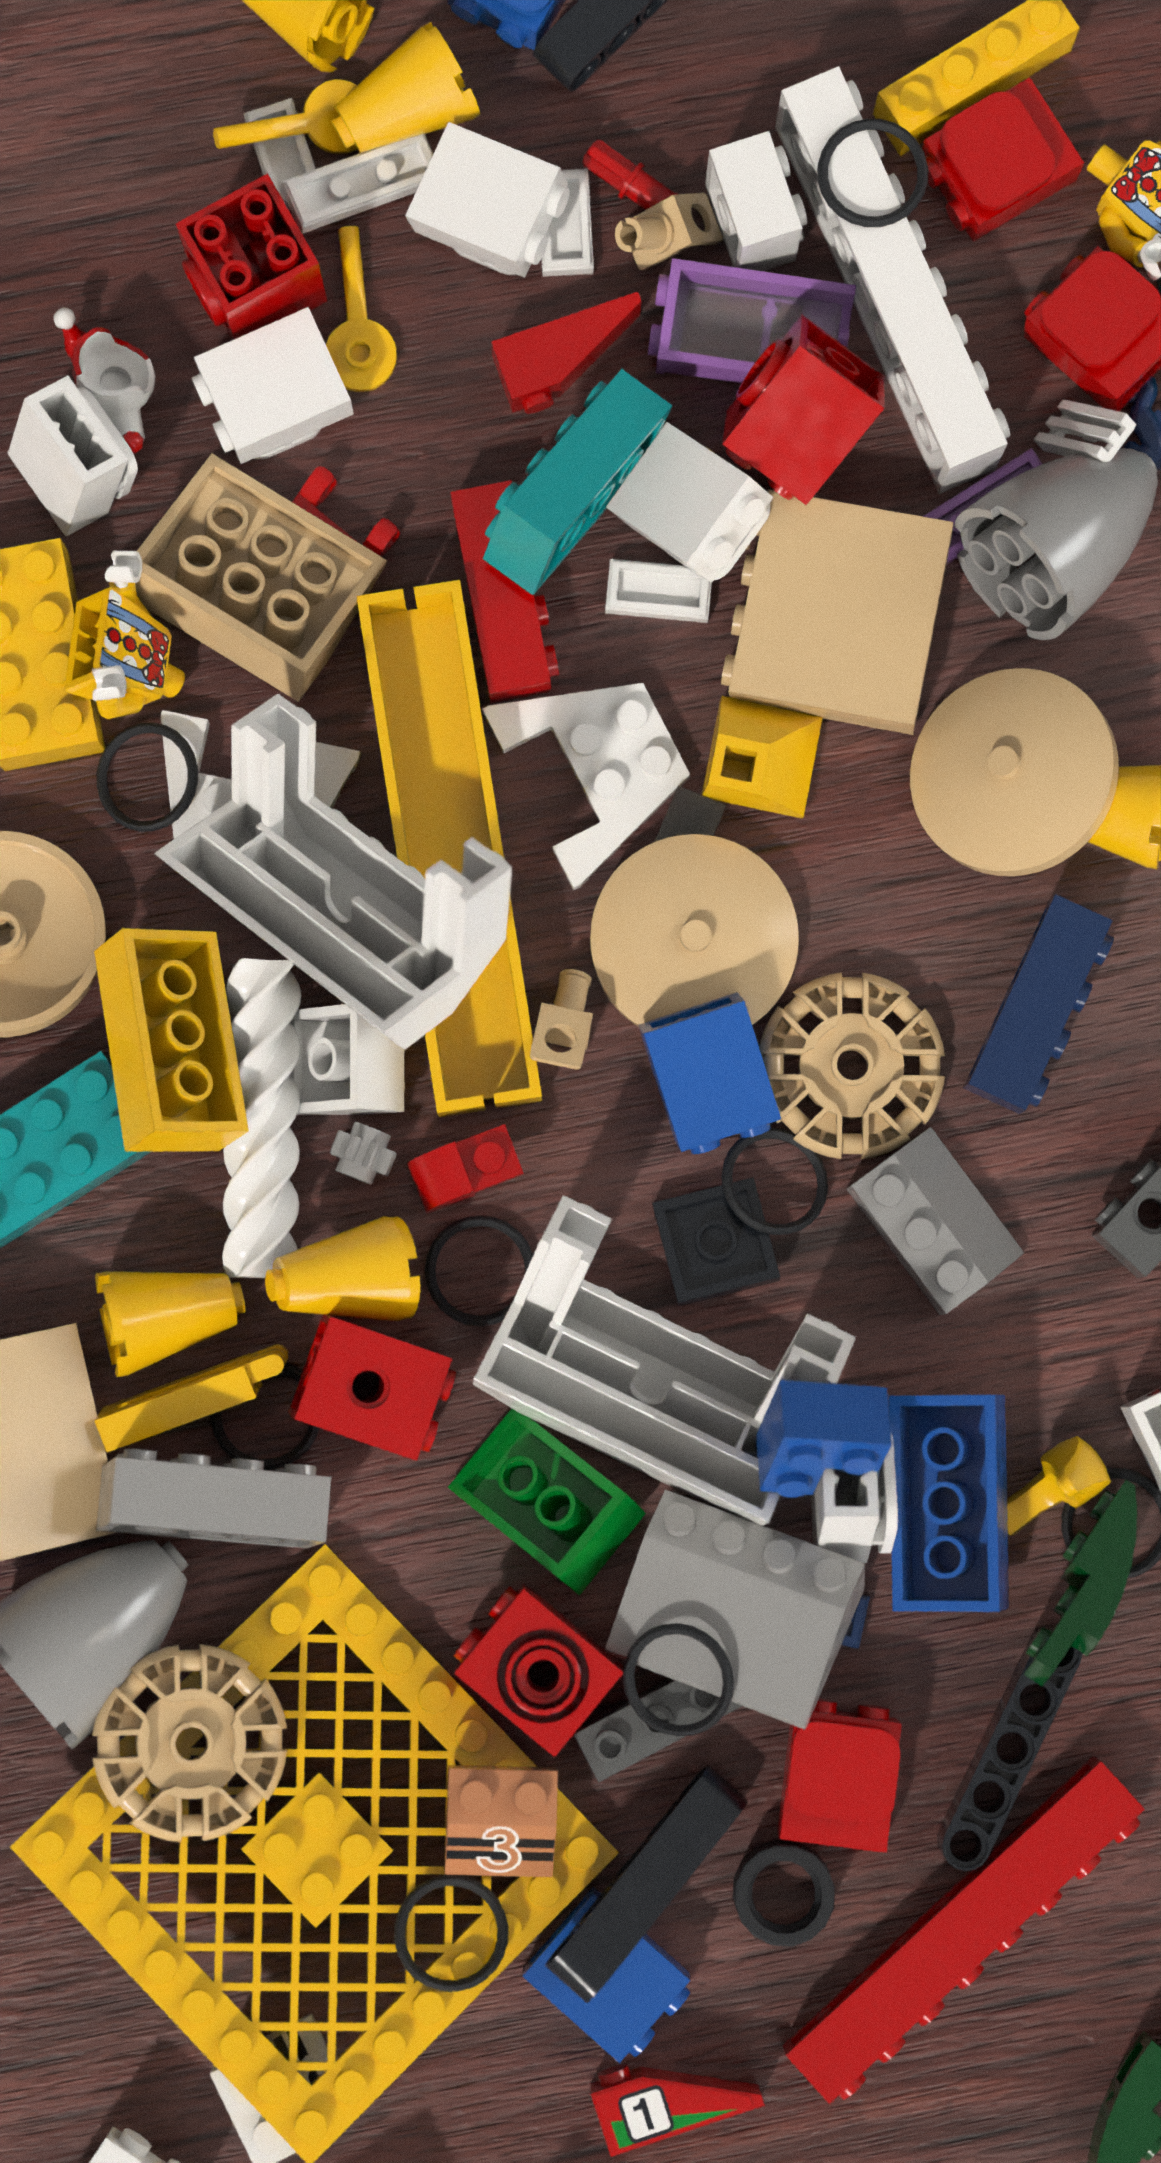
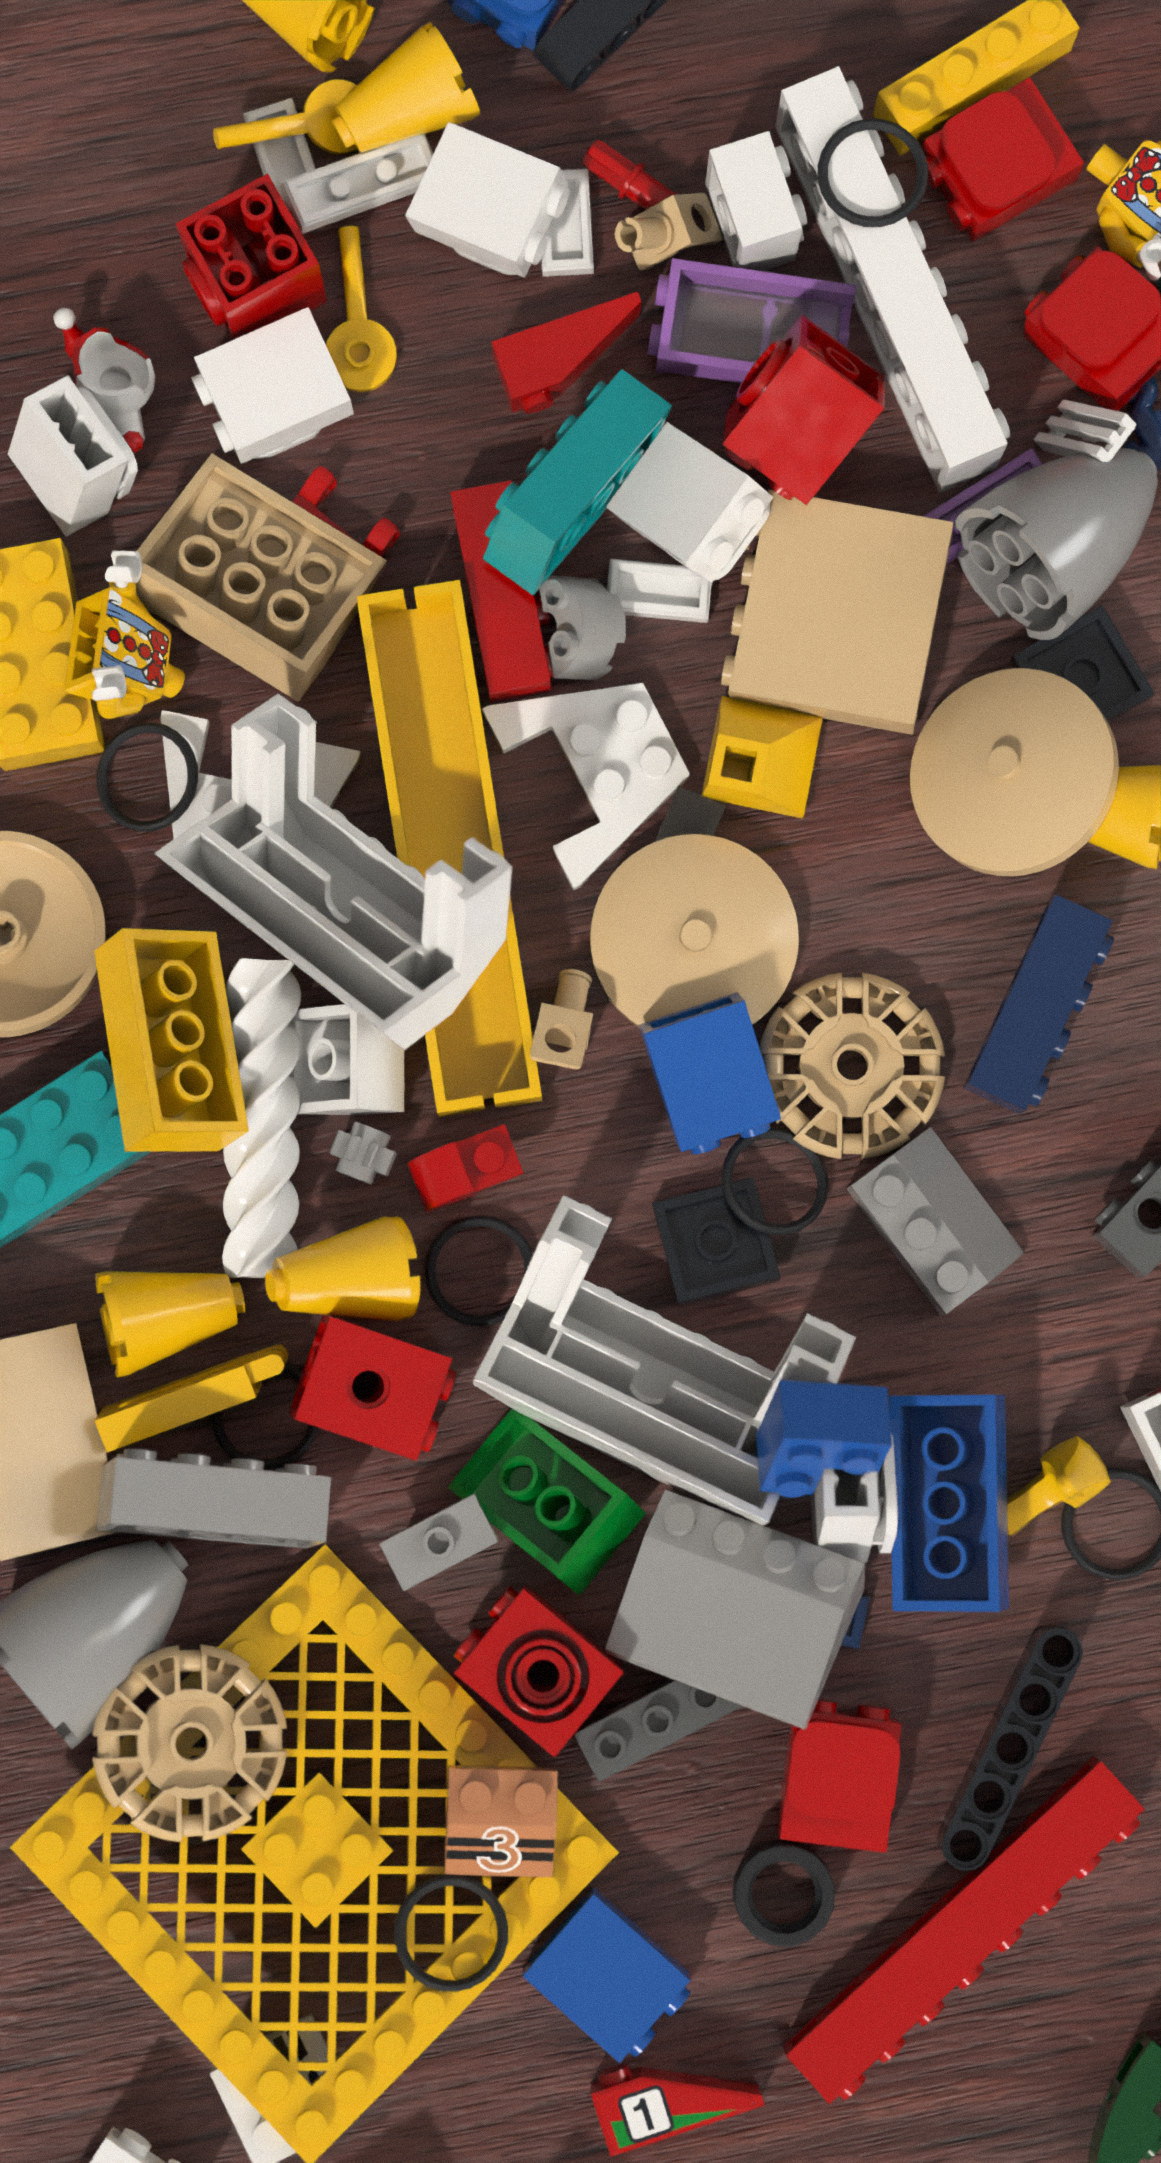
black beam [545,1765,748,2003] -> none
black tyre [623,1623,734,1736] -> none
dark green slope [1024,1480,1137,1686] -> none
none -> light grey brick [379,1493,499,1592]
none -> light grey cylinder [539,575,626,680]
none -> black plate [1011,605,1155,722]

